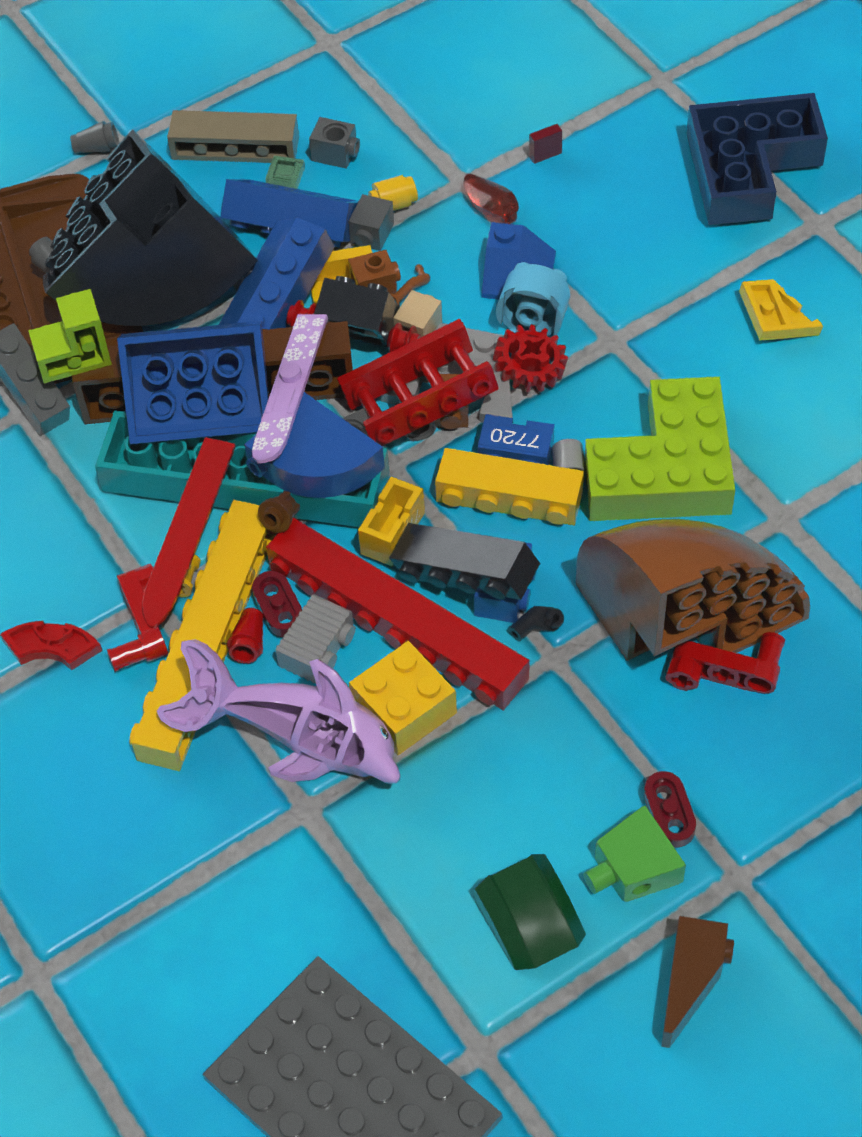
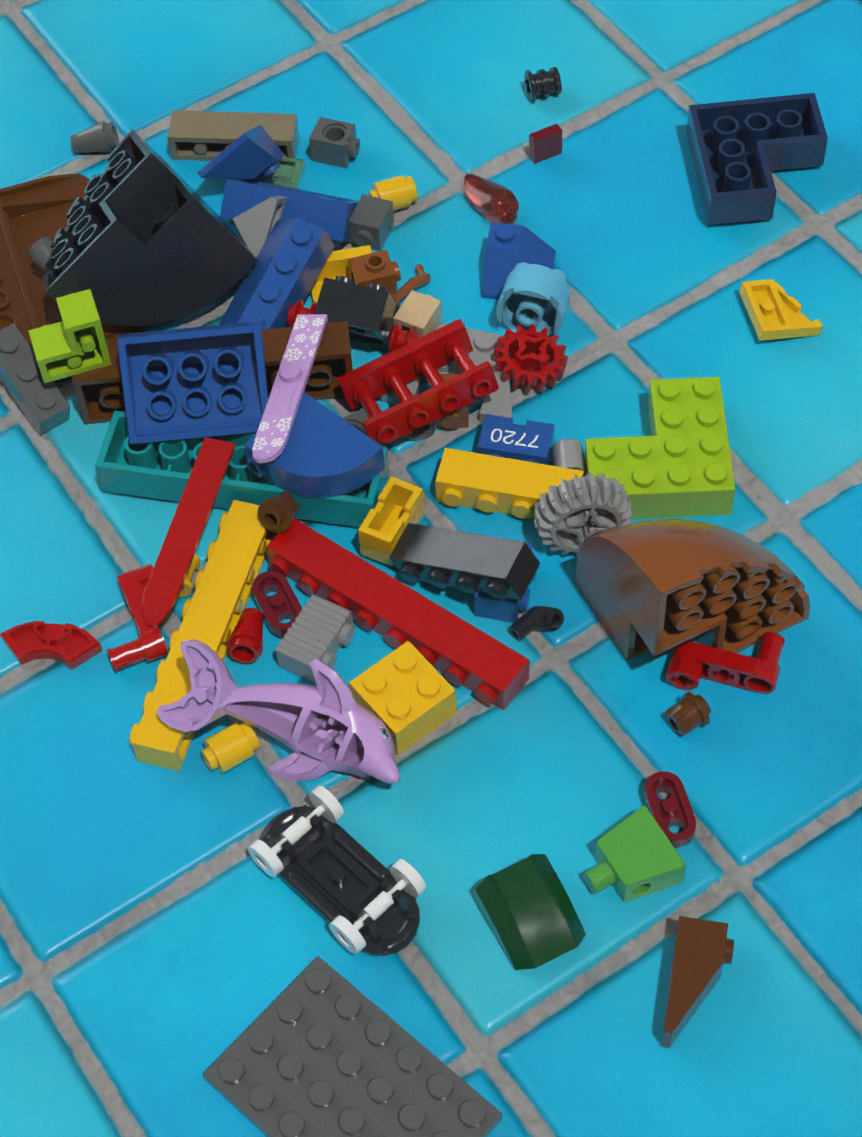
none -> blue slope [197,125,284,179]
none -> yellow brick [201,722,261,774]
none -> light grey slope [233,196,287,257]
none -> black piece [248,785,427,956]
none -> black bush [524,67,562,102]
none -> light grey gear [534,472,632,556]
none -> reddish brown hose [664,692,711,736]

